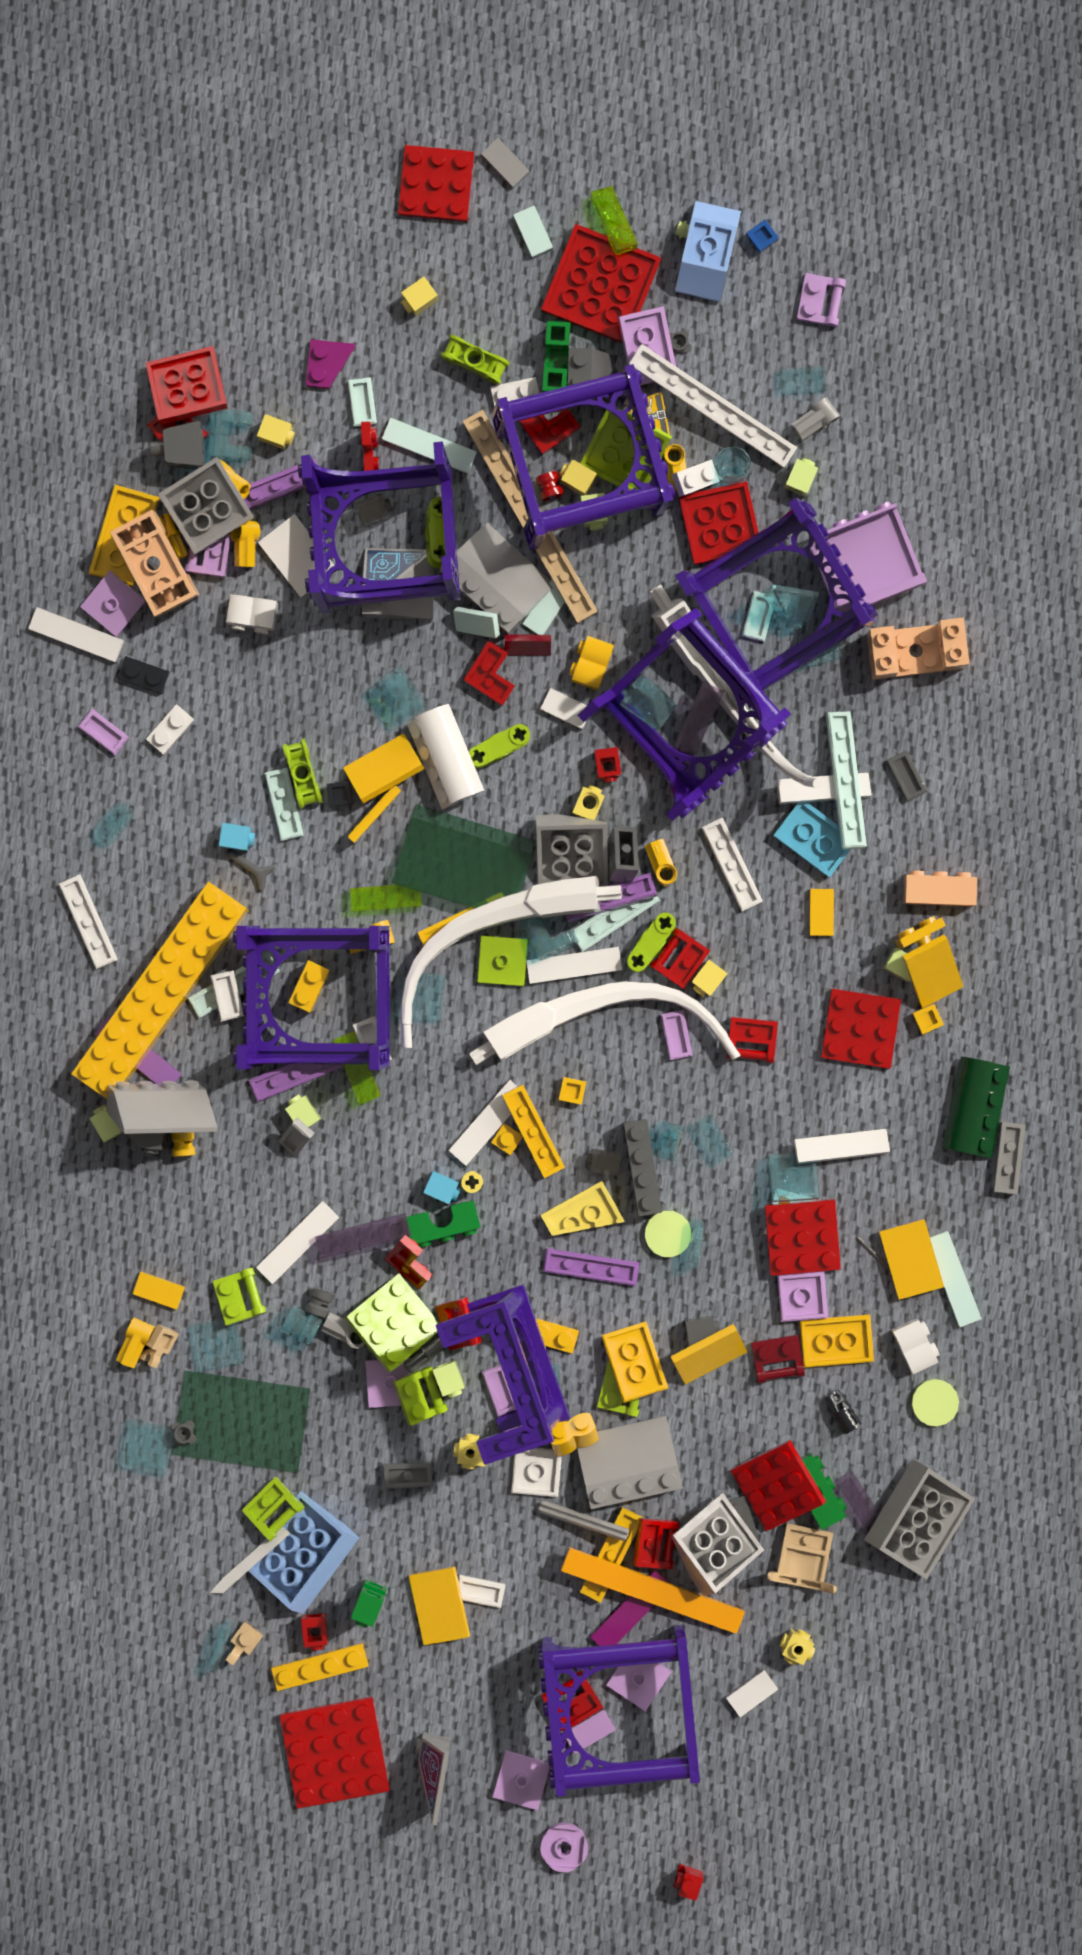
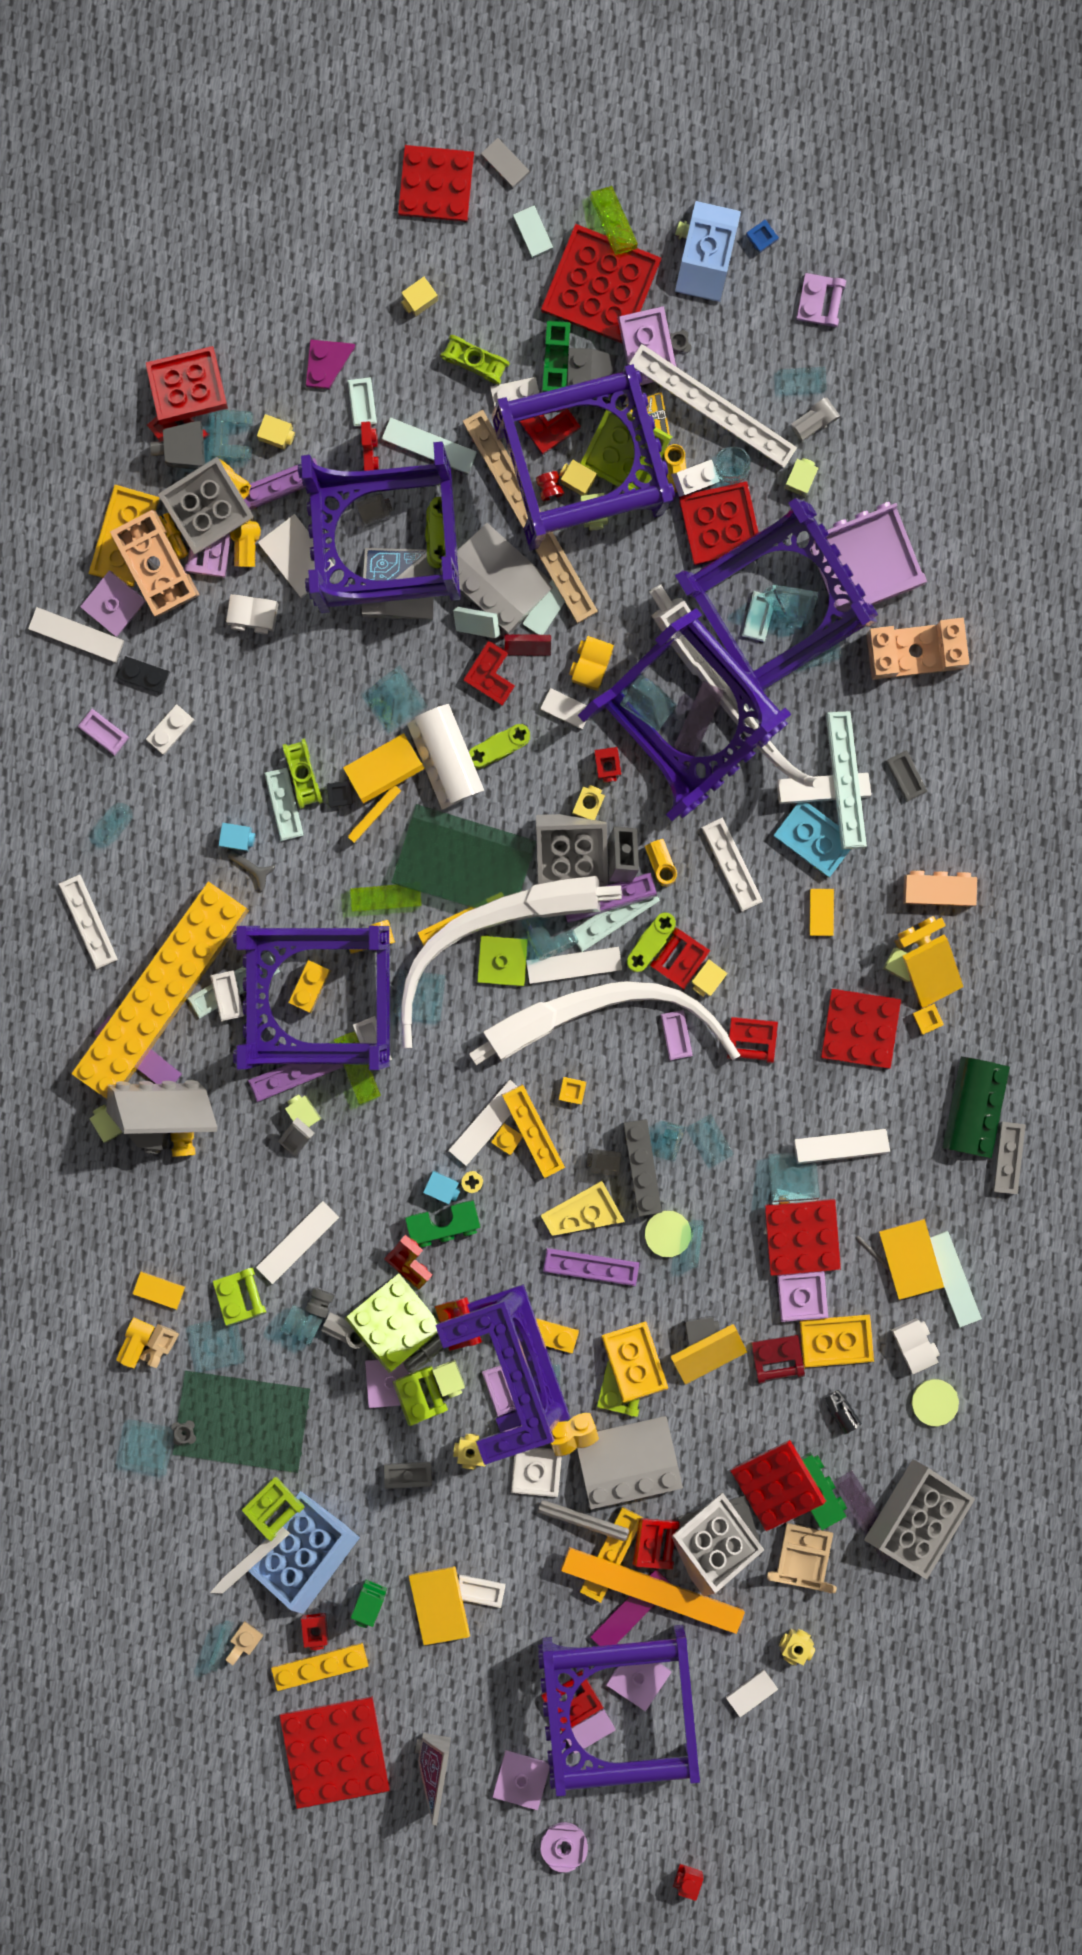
clear purple tile [315,1213,411,1259] -> none

